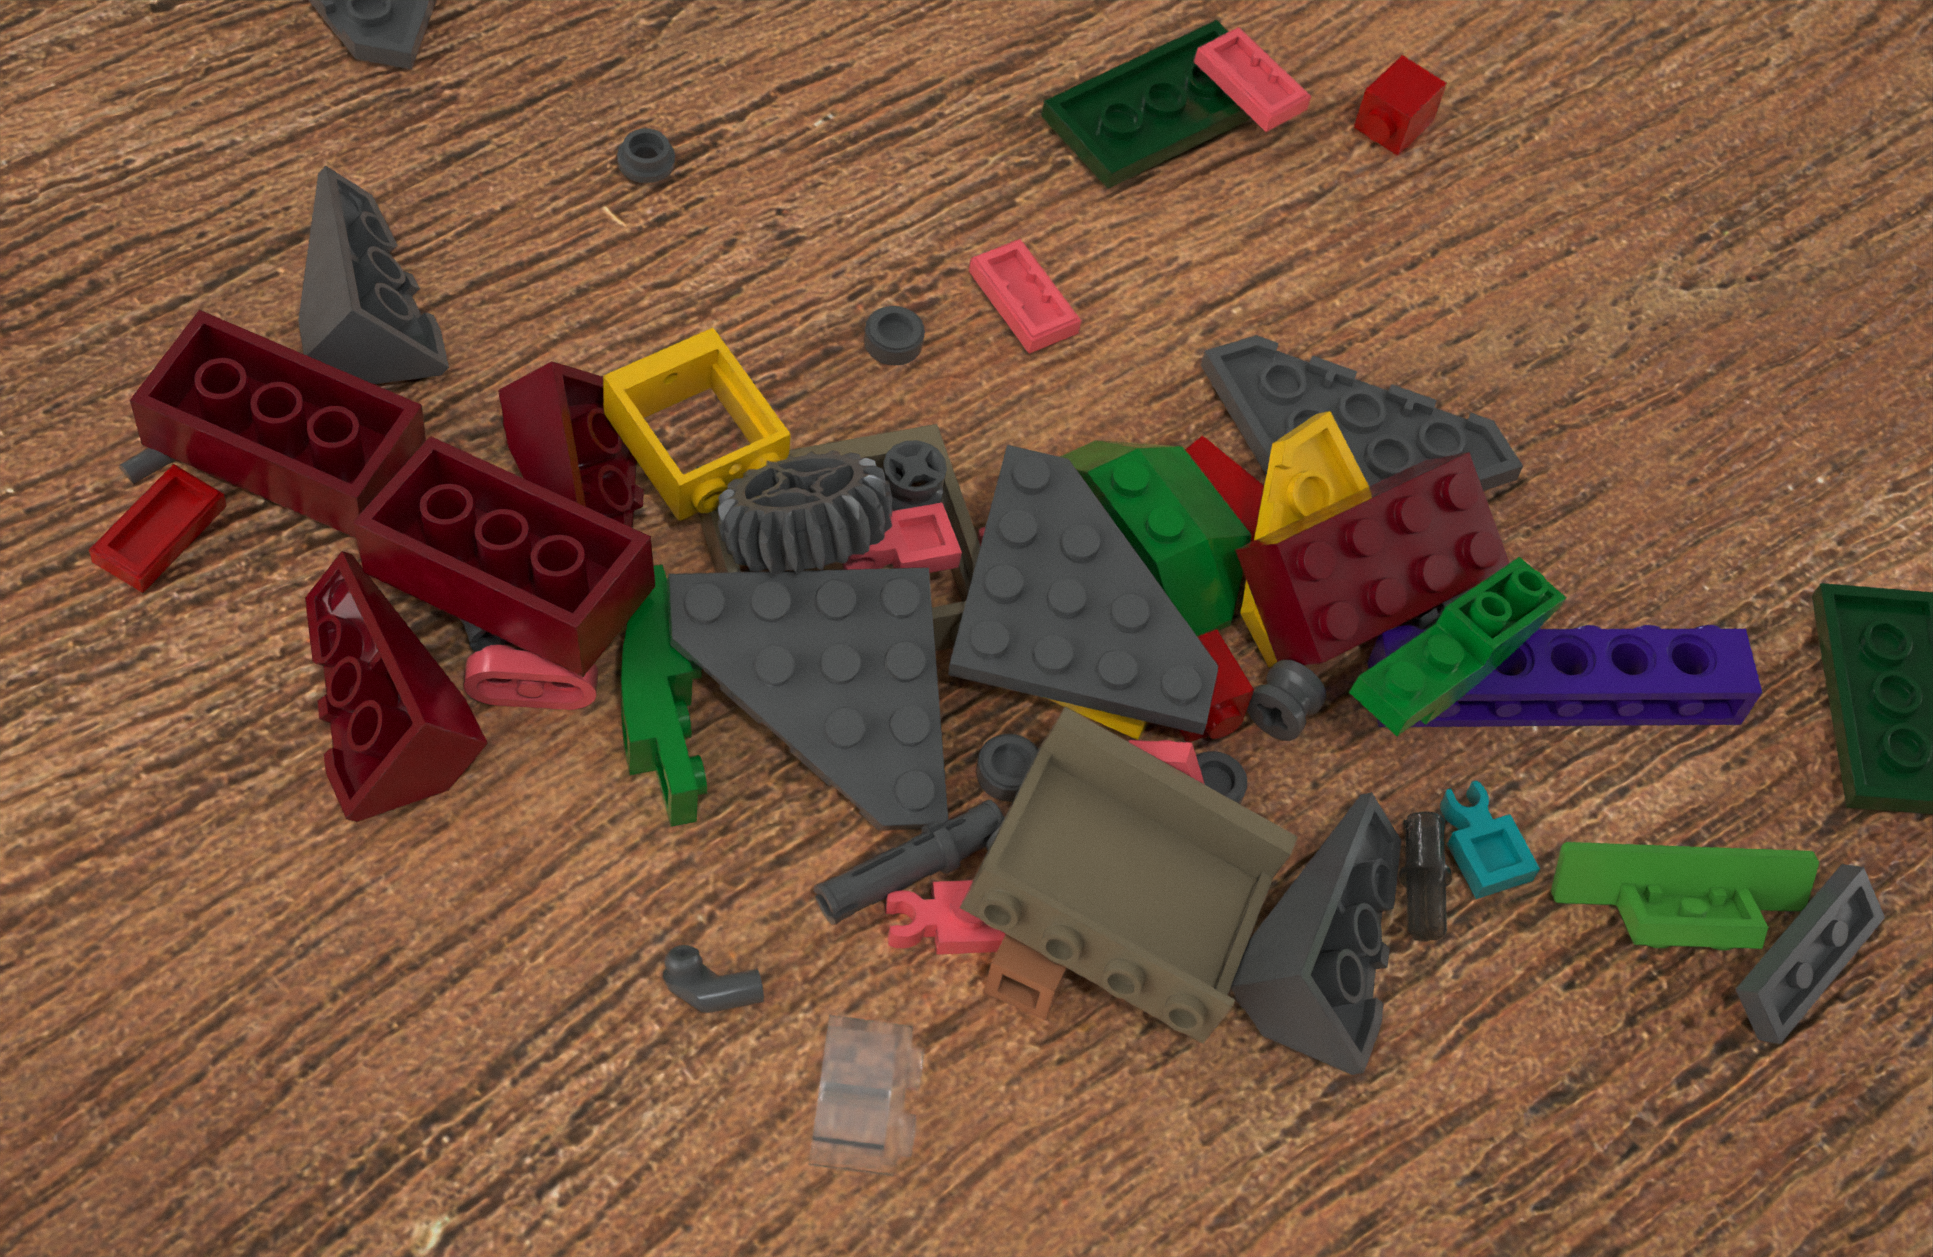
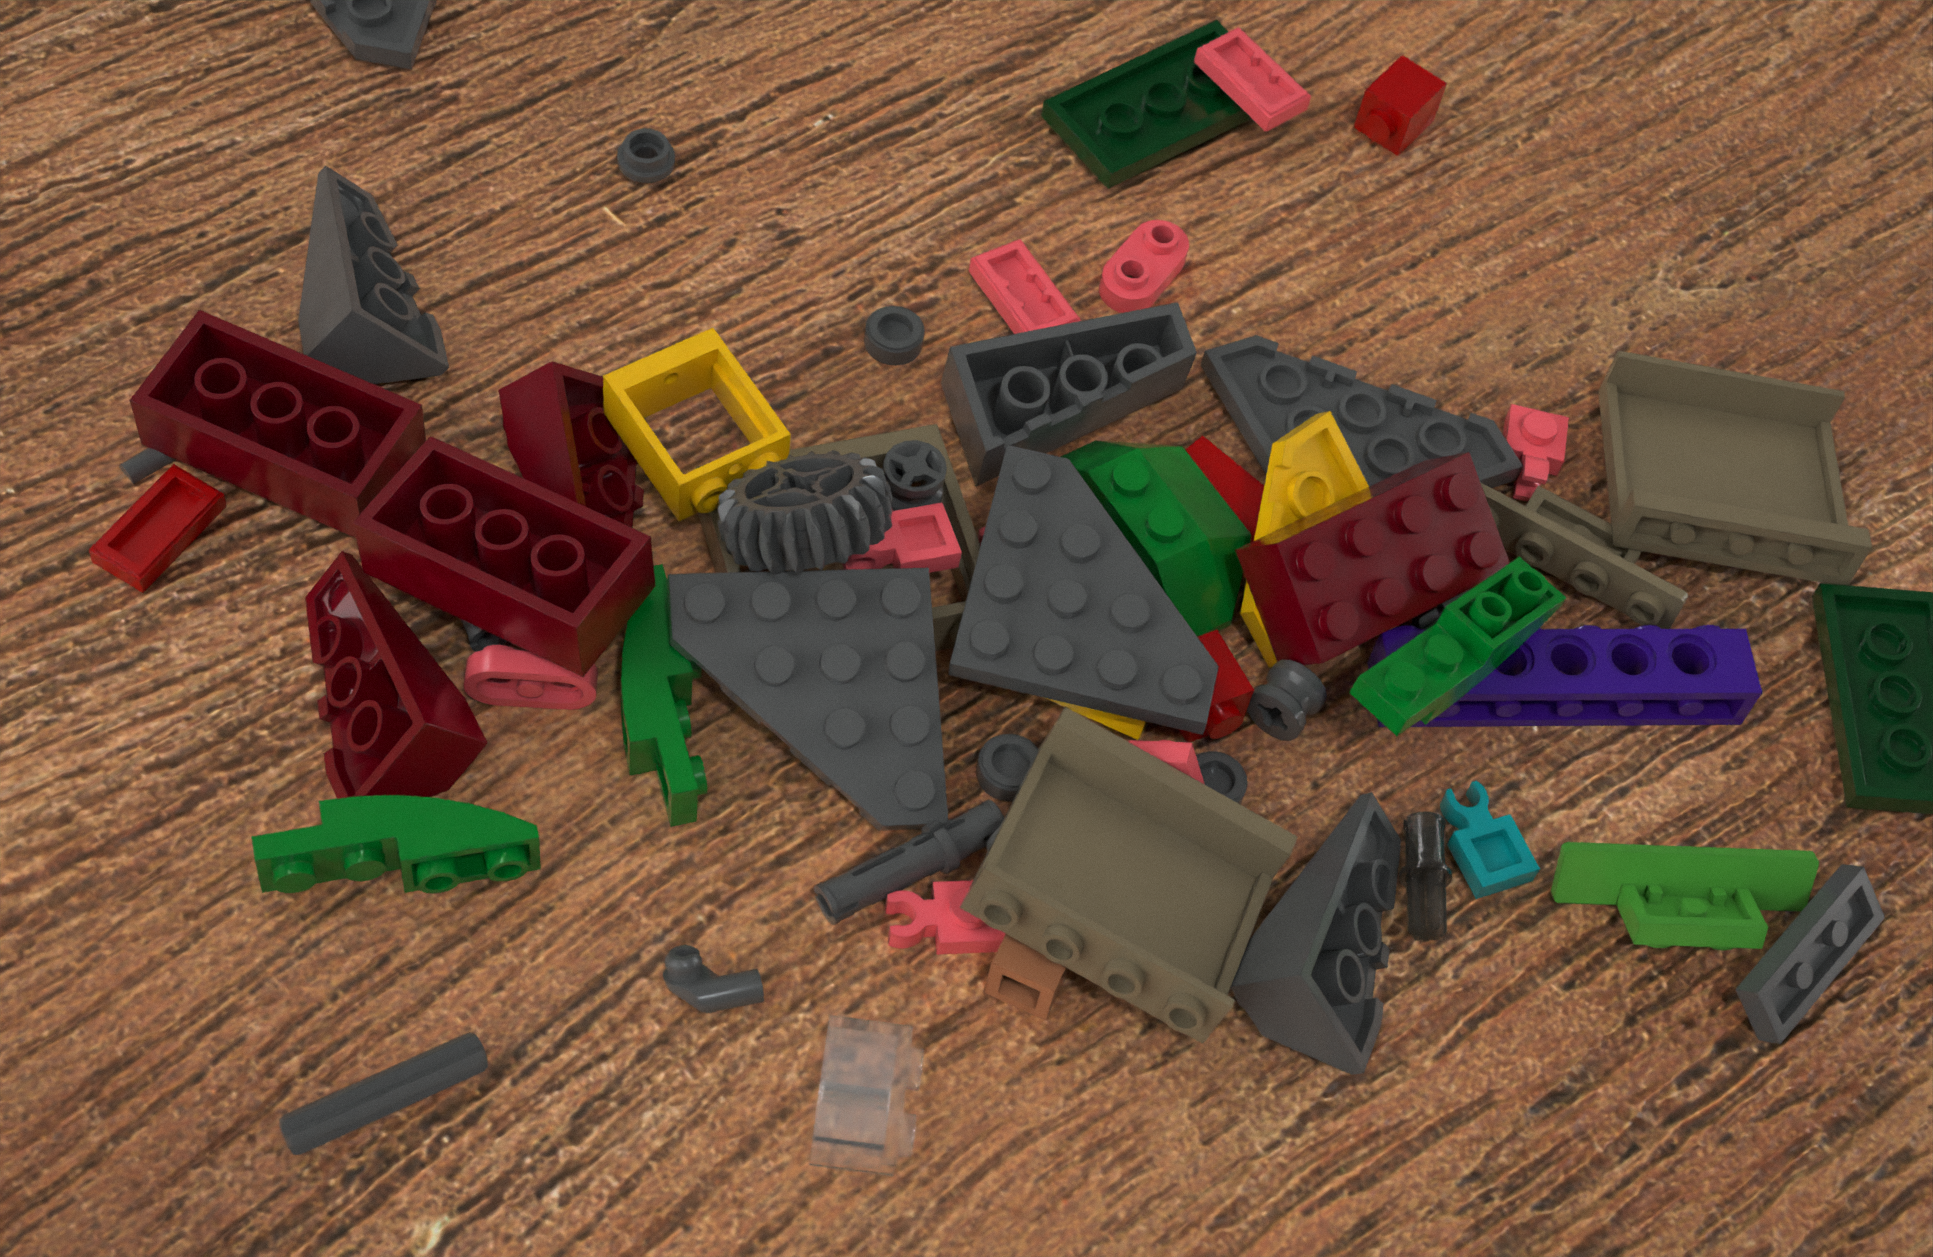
none -> green slope [251,795,541,893]
none -> dark grey axle [279,1032,488,1155]
none -> dark grey wedge [941,302,1197,487]
none -> coral plate [1099,220,1189,313]
none -> dark tan bracket [1480,482,1688,629]
none -> coral plate [1503,404,1569,502]
none -> dark tan panel [1598,351,1872,585]

